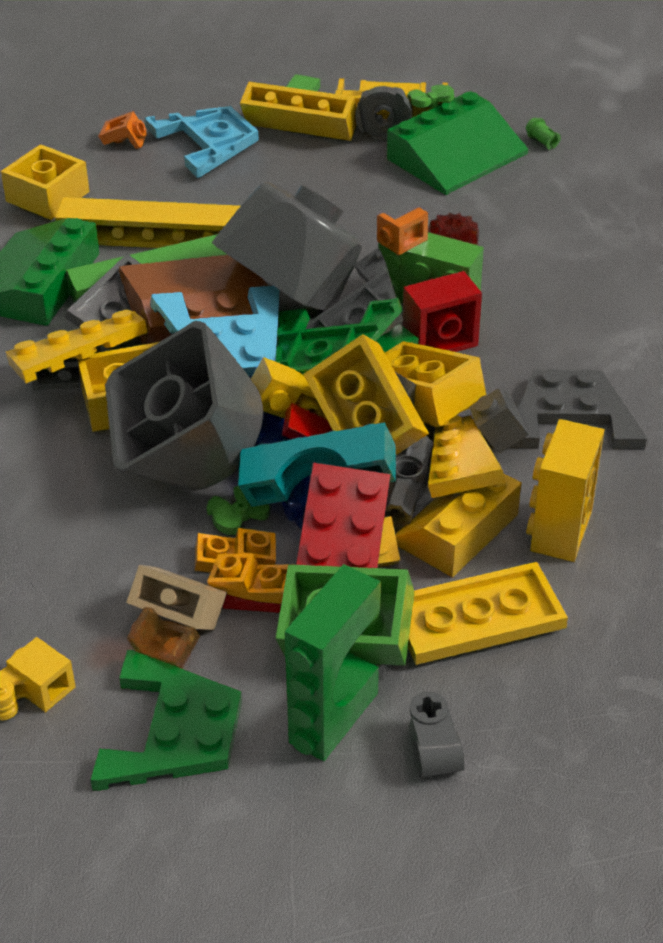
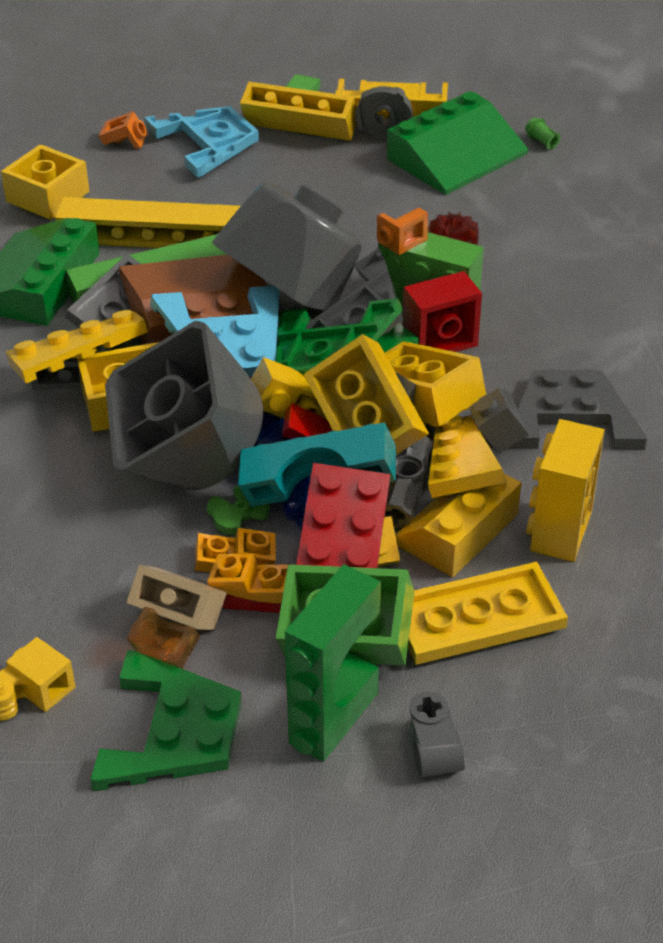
bright green piece [407,85,454,108] -> none

